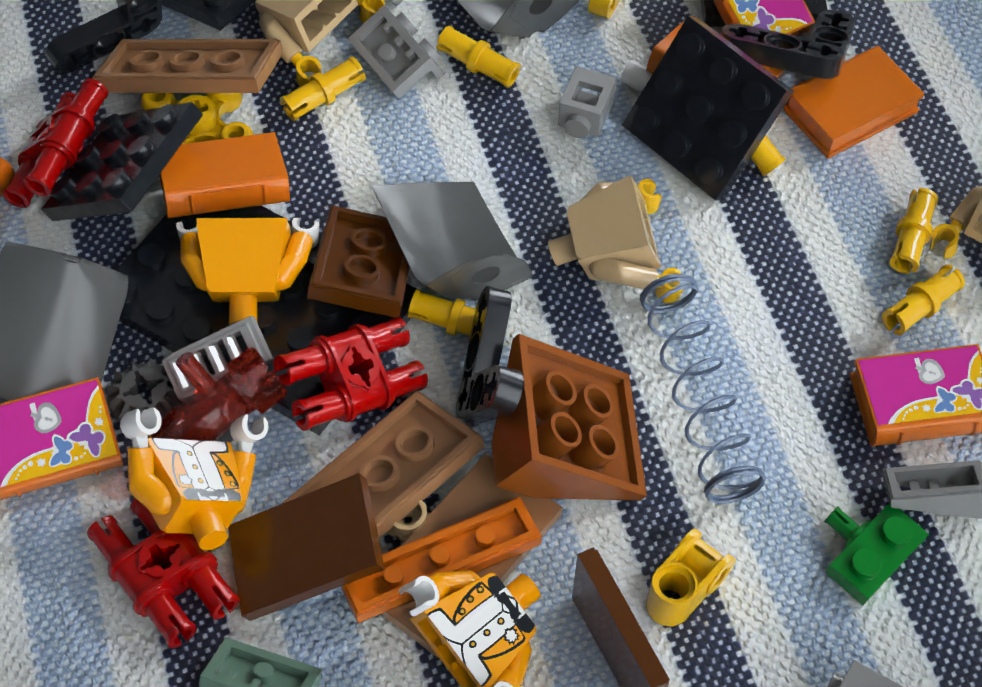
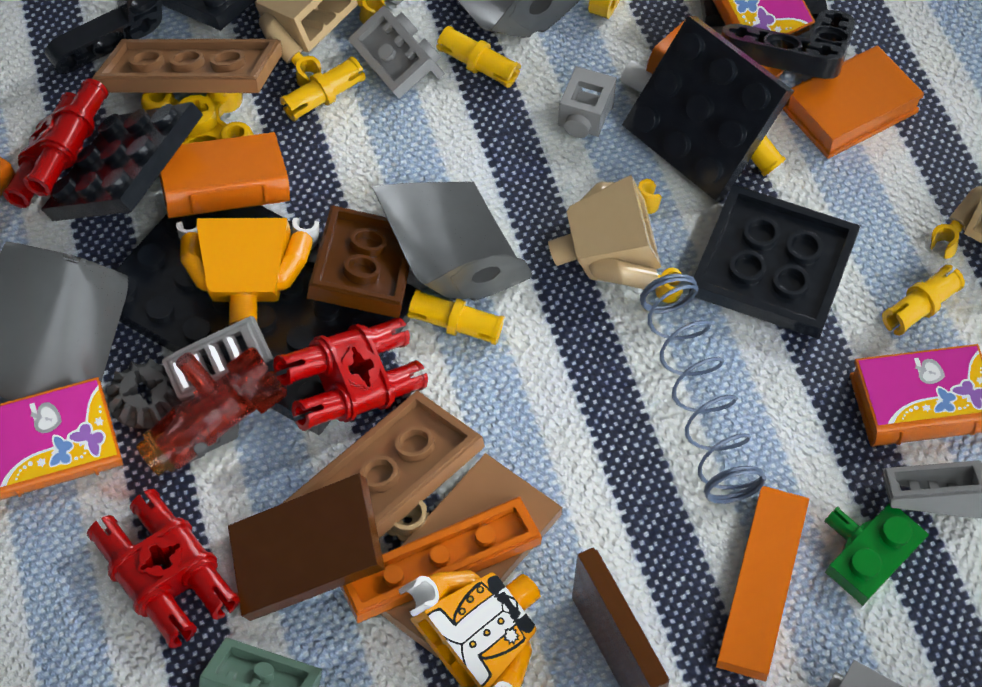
torso [120,407,269,550] -> none
black beam [455,286,524,424] -> none
dark orange slope [491,334,647,501] -> none
yellow piece [646,528,736,627] -> none
yellow pin [890,188,938,274] -> none
none -> black plate [689,184,861,339]
none -> orange tile [716,486,810,682]

